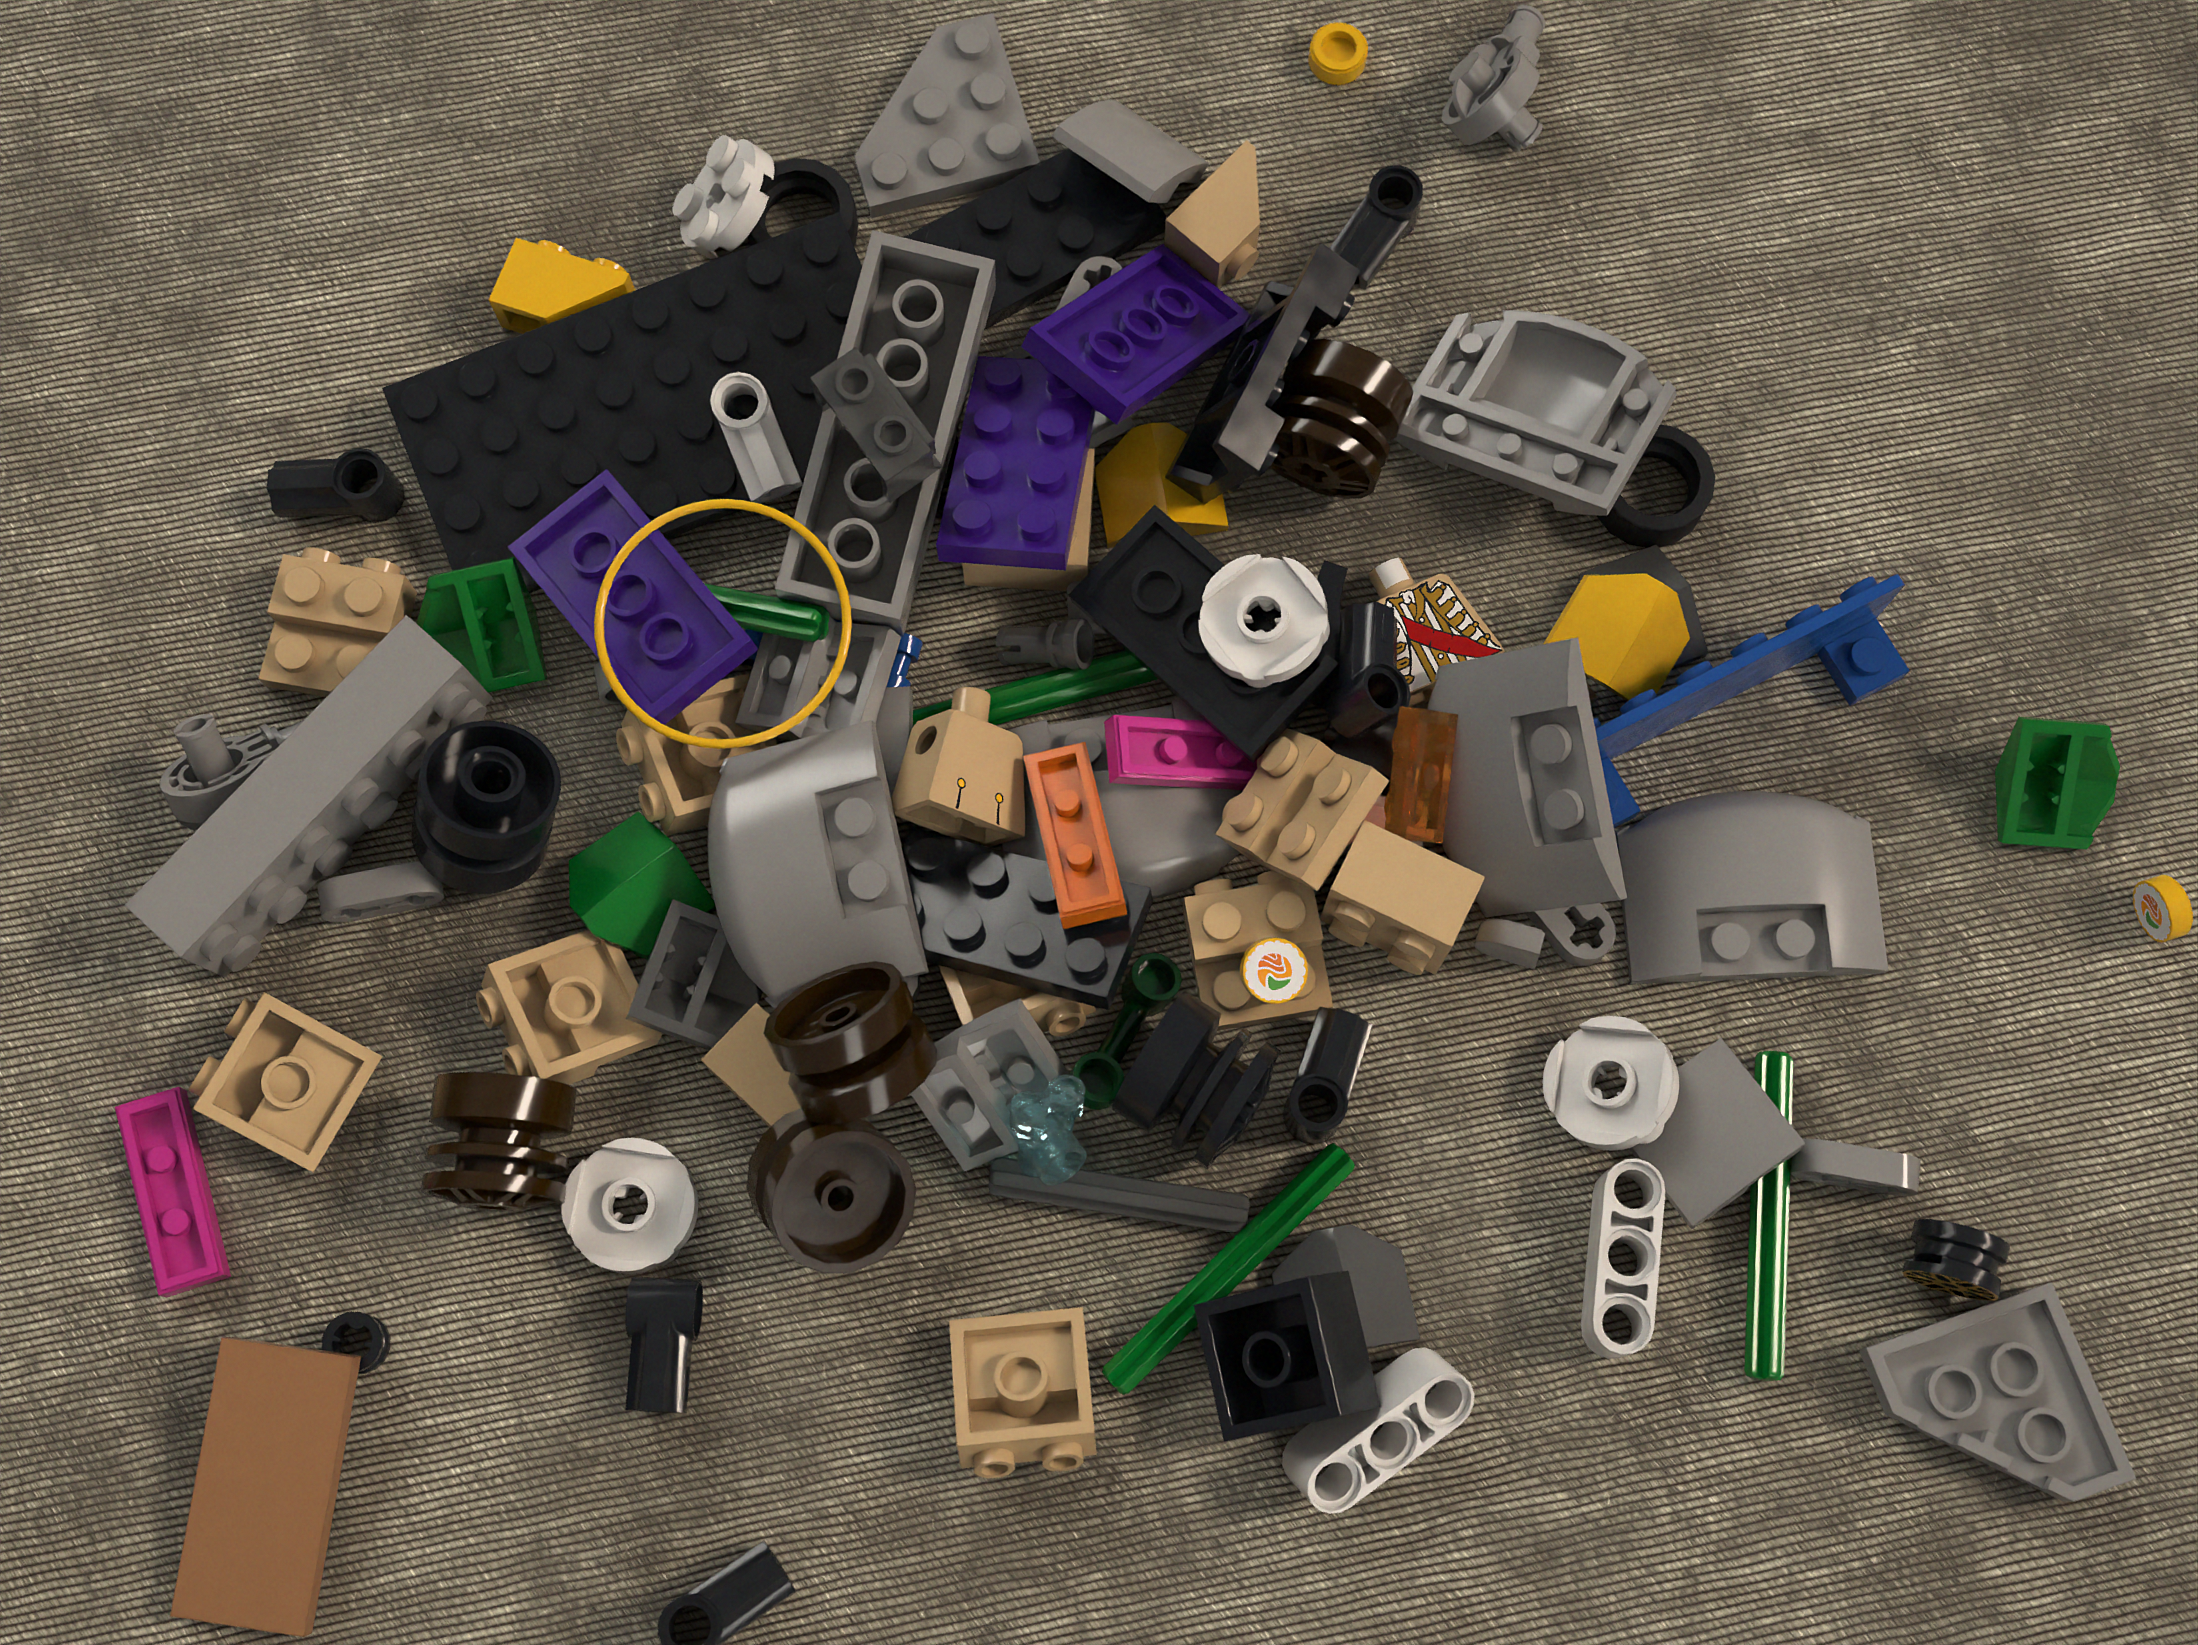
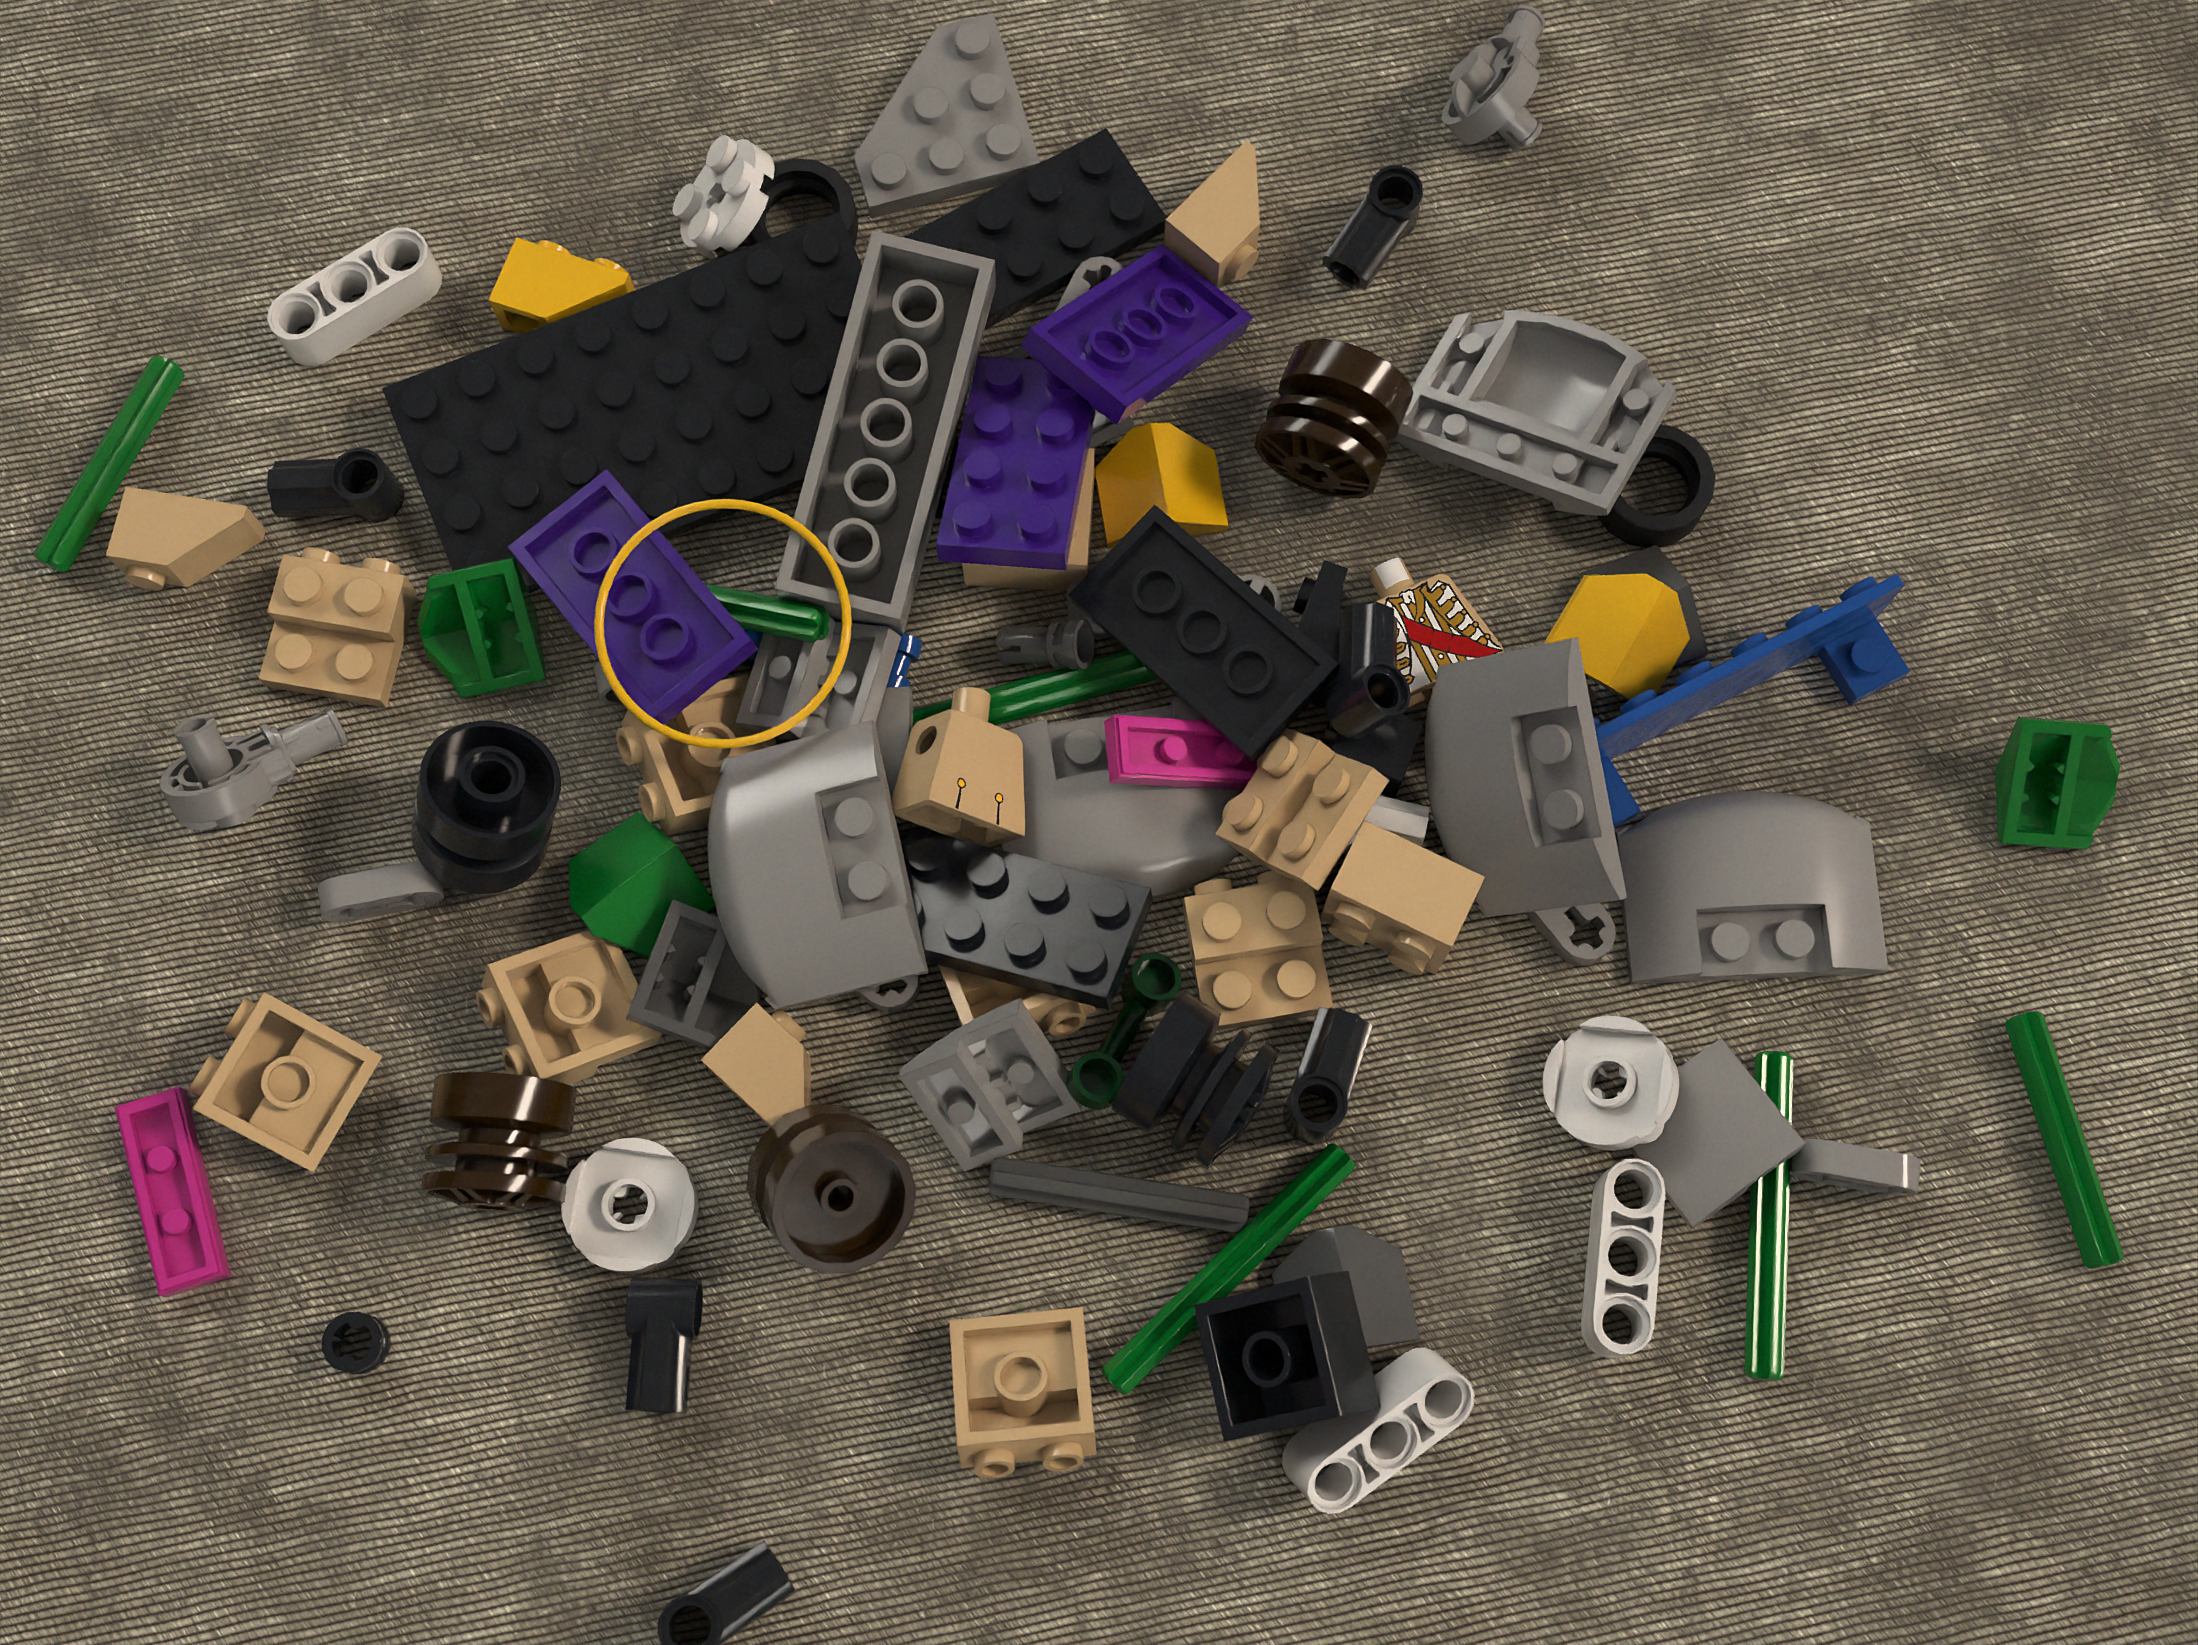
light grey brick [124,615,493,977] -> none
medium nougat tile [170,1337,361,1637] -> none
white piece [710,372,803,503] -> none
dark brown wheel [763,961,937,1125] -> none
dark grey window [810,347,942,503] -> none
clear light blue plate [1009,1075,1087,1186] -> none
orange tile [1023,742,1127,929] -> none
light grey slope [1052,99,1210,203] -> none
black piece [1165,242,1360,504] -> none
white plate [1198,554,1330,688] -> none
tile [1240,937,1308,1004] -> none
yellow tile [1308,23,1368,85] -> none
clear orange plate [1384,706,1458,843] -> none
light grey tile [1474,919,1545,970] -> none
light grey plate [1859,1282,2136,1502] -> none
black wheel [1902,1219,2010,1301] -> none
tile [2133,875,2193,943] -> none
none -> green axle [34,355,184,573]
none -> tan slope [106,487,266,590]
none -> white beam [267,228,442,366]
none -> green axle [2005,1011,2124,1269]

